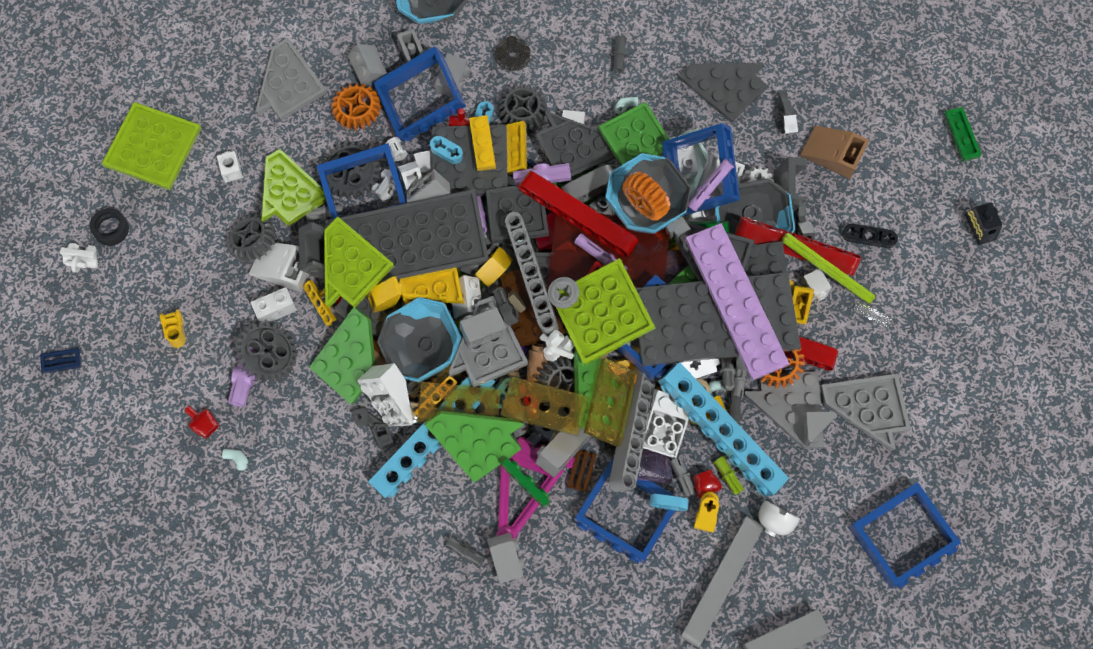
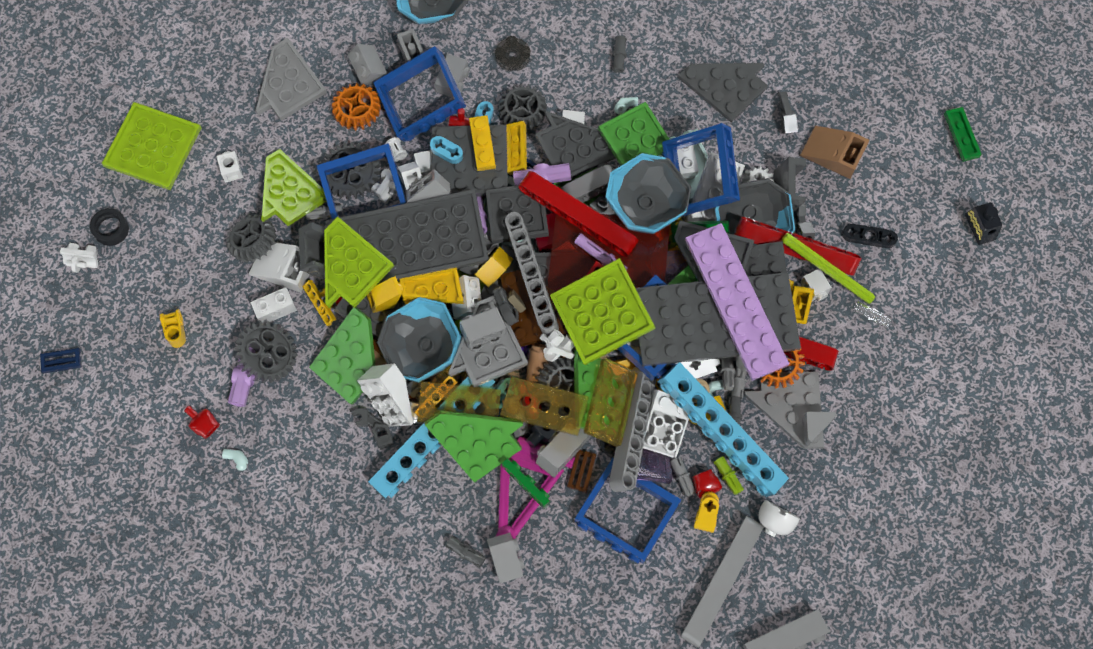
light grey gear [548,277,580,309] -> none
orange gear [622,171,671,221] -> none
medium azure beam [650,494,689,511] -> none
light grey piece [666,217,691,252] -> none
lavender pin [688,159,734,211] -> none
light grey wing [820,374,911,451] -> none
blue window [849,482,961,589] -> none

